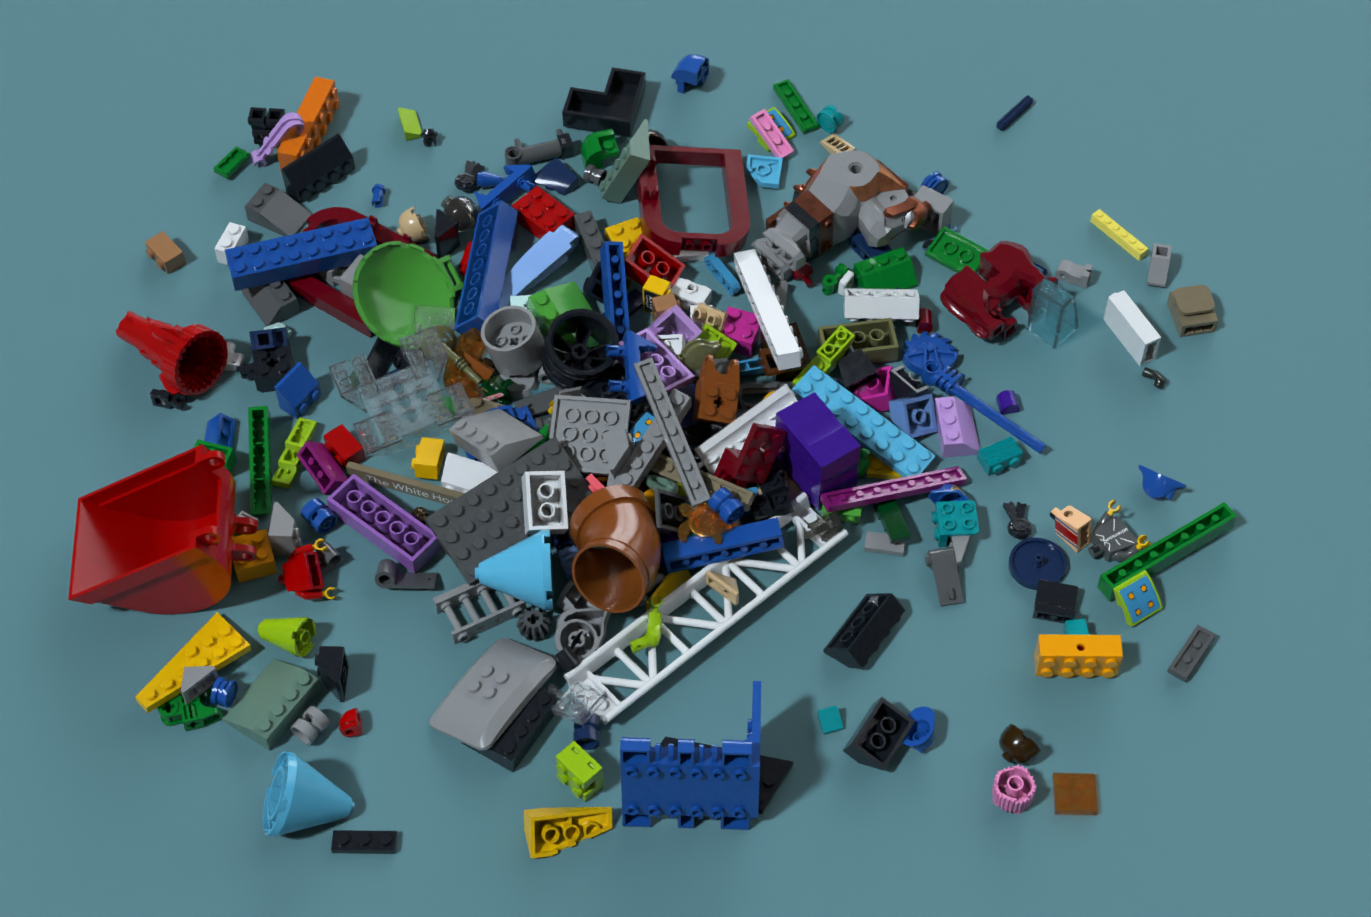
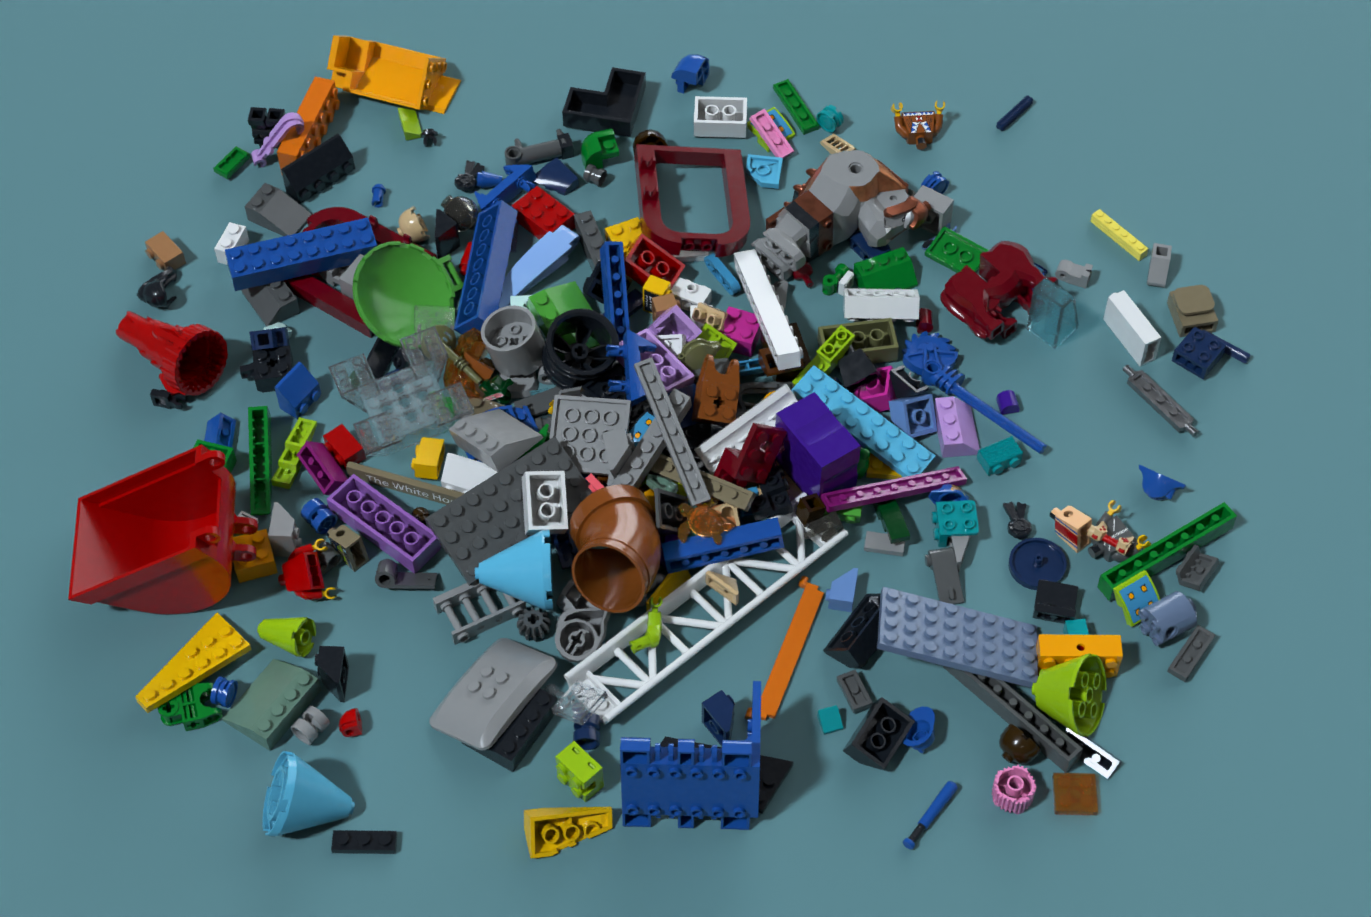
light grey slope [181,666,219,705] -> none
white piece [224,342,245,372] -> none
black brick [553,646,581,674] -> none
medium blue gear [558,546,579,581] -> none
sand green slope [599,119,650,204] -> none
blue wheel [708,487,745,525] -> none
pearl dark grey arm [1142,367,1166,389] -> none
none -> black piece [137,266,177,308]
none -> light orange panel [327,35,462,114]
none -> dark tan torso [327,525,369,572]
none -> white brick [694,96,747,138]
none -> dark blue slope [702,690,735,747]
none -> orange piece [745,576,824,721]
none -> dark brown brick [795,493,826,527]
none -> medium blue slope [825,568,858,612]
none -> dark grey plate [837,670,873,713]
none -> sand blue plate [877,587,1038,688]
none -> dark orange torso [891,101,945,150]
none -> blue piece [903,781,958,850]
none -> dark grey brick [943,666,1083,773]
none -> lime cone [1031,653,1107,736]
none -> slope [1064,728,1121,779]
none -> tan piece [1087,521,1134,556]
none -> flat silver plate [1123,365,1199,437]
none -> sand blue cylinder [1138,591,1197,646]
none -> dark blue brick [1172,326,1226,379]
none -> dark grey bracket [1176,545,1220,591]
none -> dark blue axle [1203,330,1251,363]

